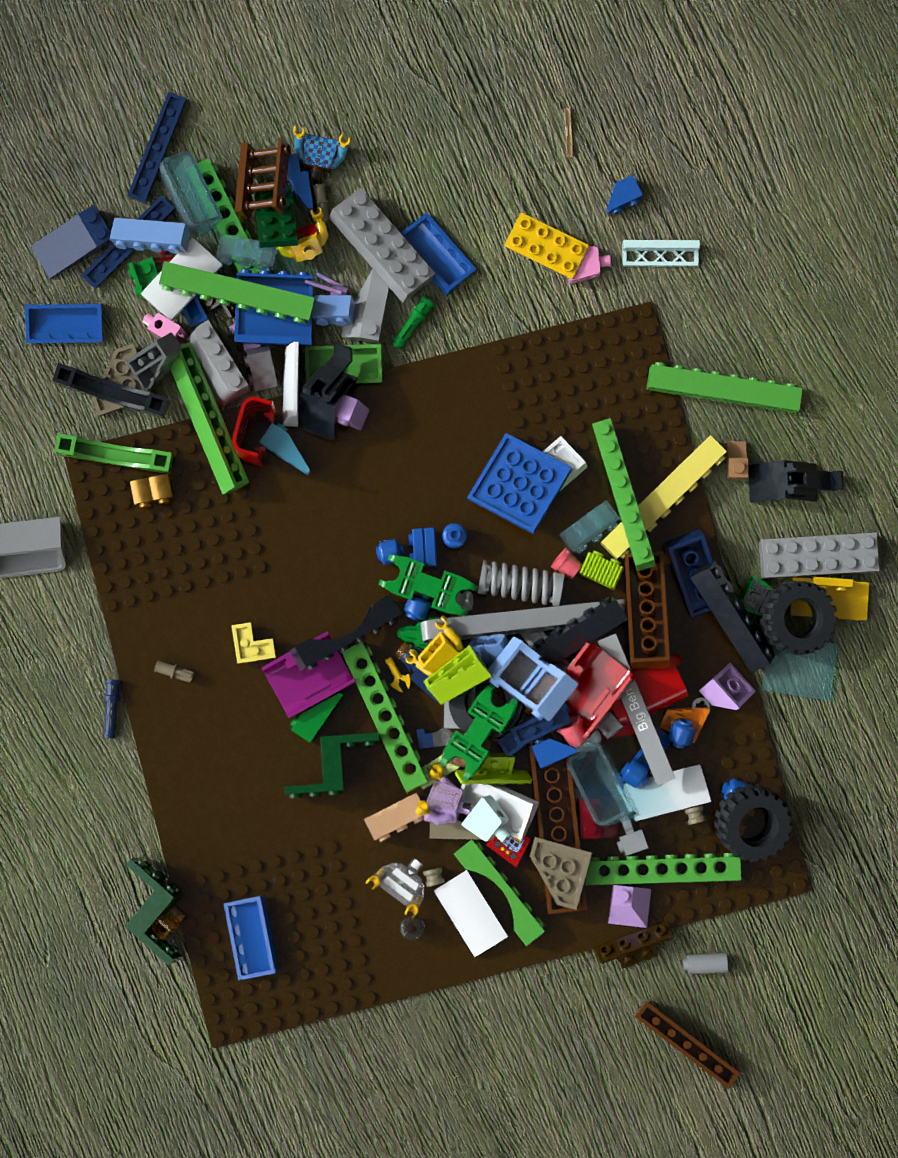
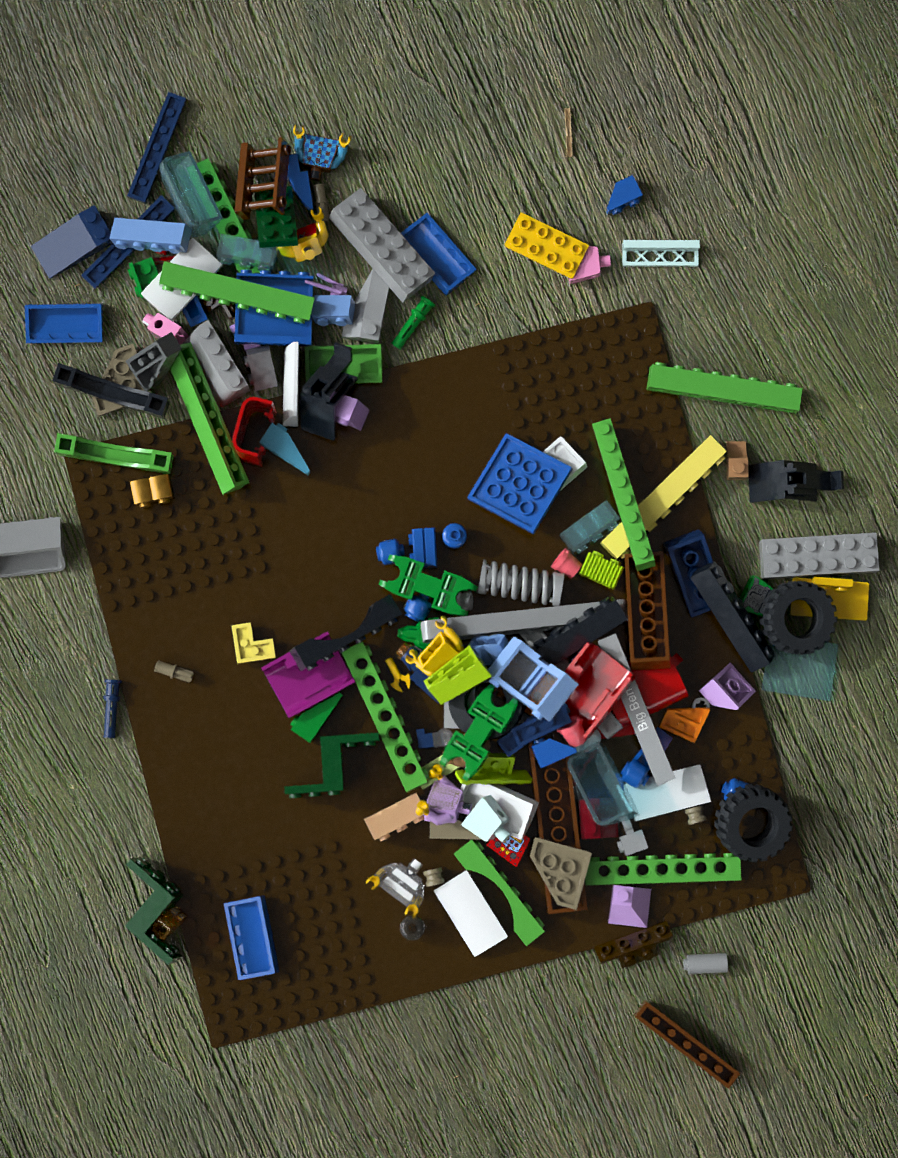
blue head [668,718,696,748] -> none

